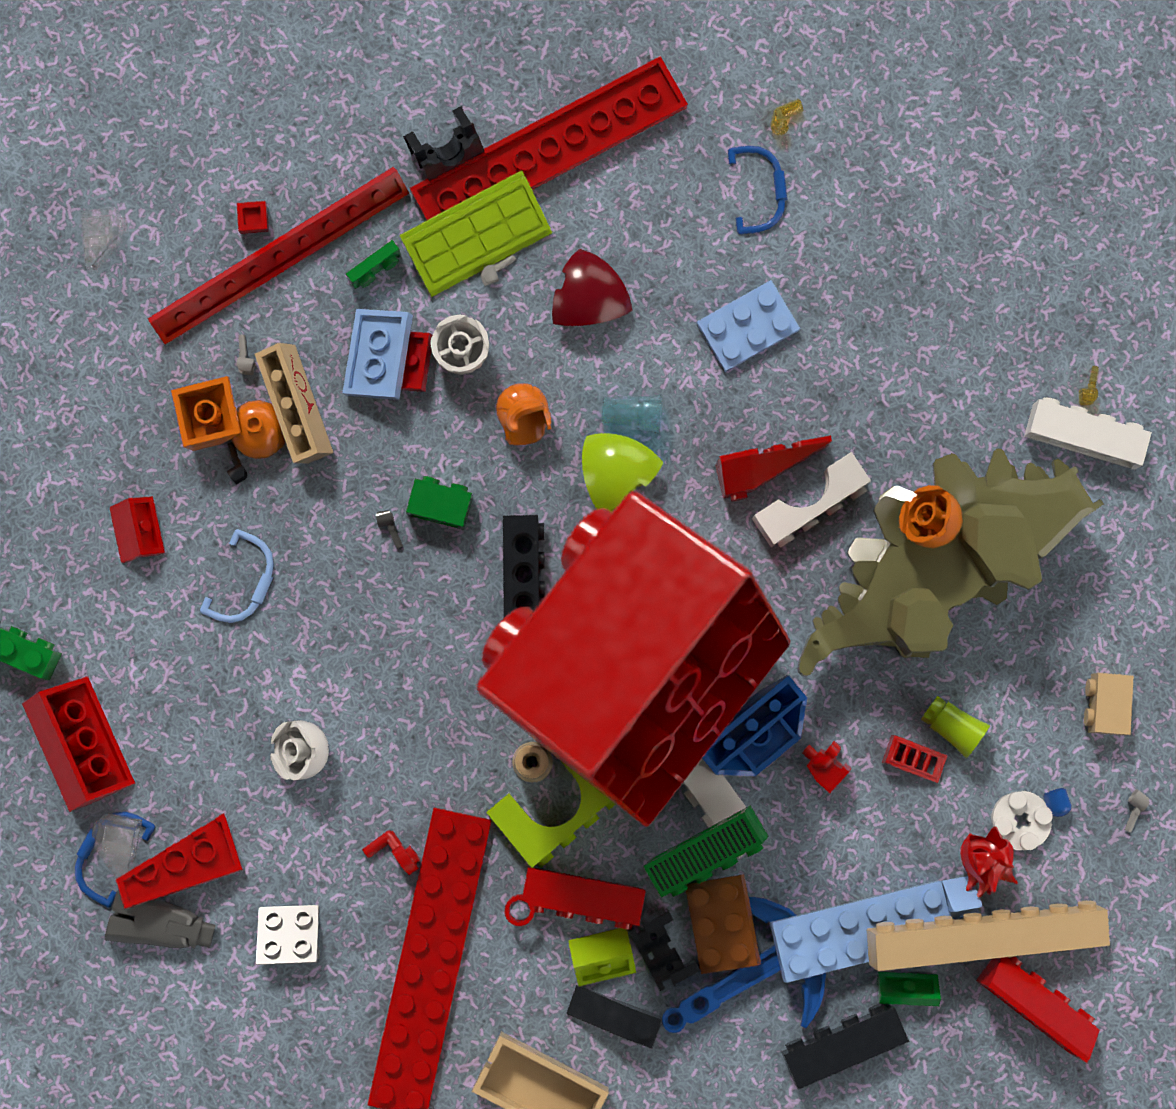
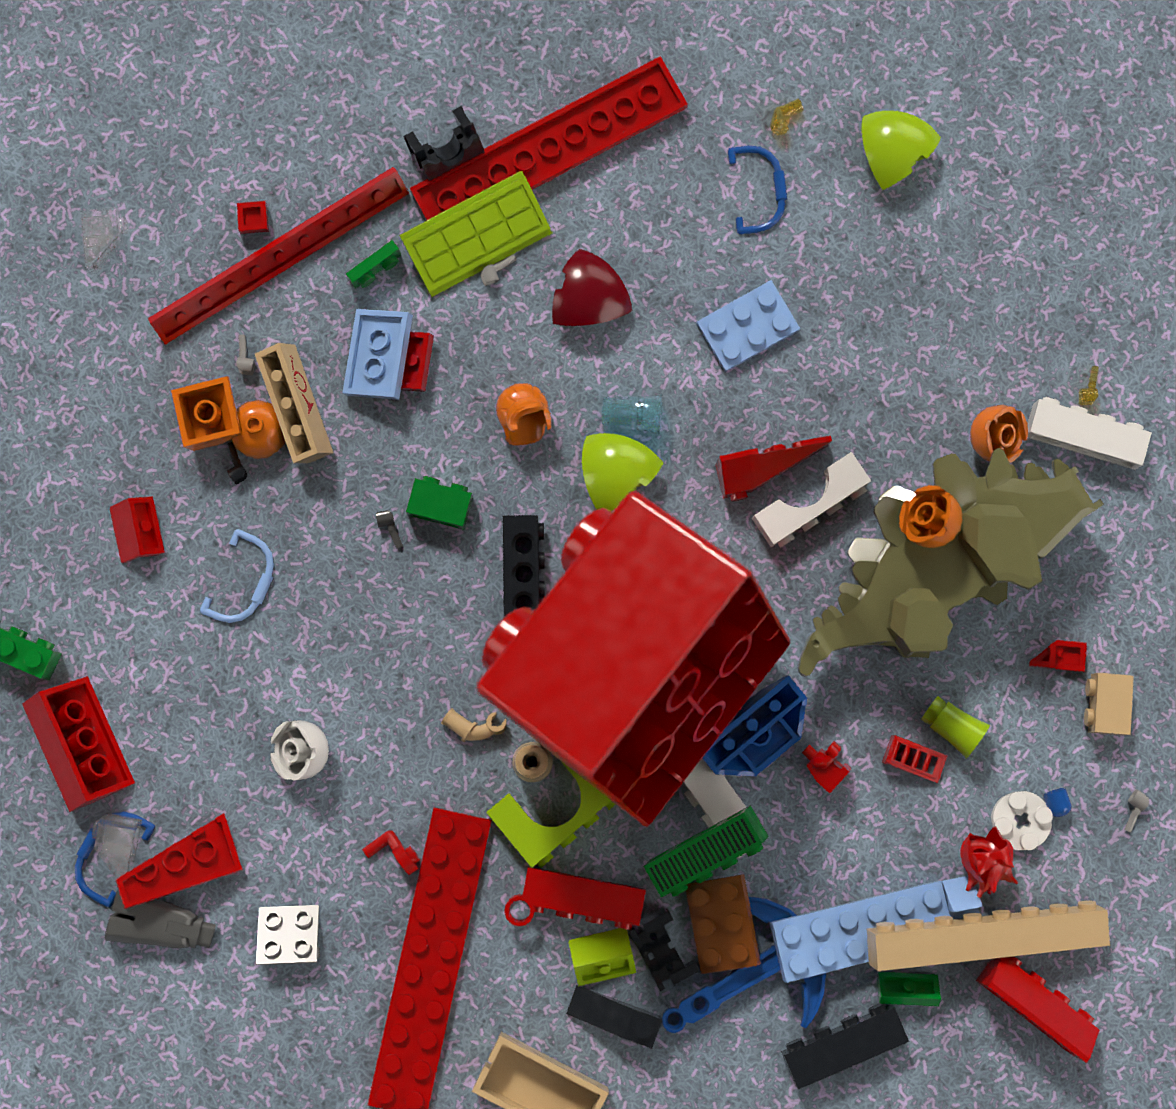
white cylinder [431,314,490,375] -> none
none -> tan piece [441,708,506,742]
none -> lime brick [861,110,941,190]
none -> orange cylinder [970,405,1028,463]
none -> red slope [1029,640,1087,673]

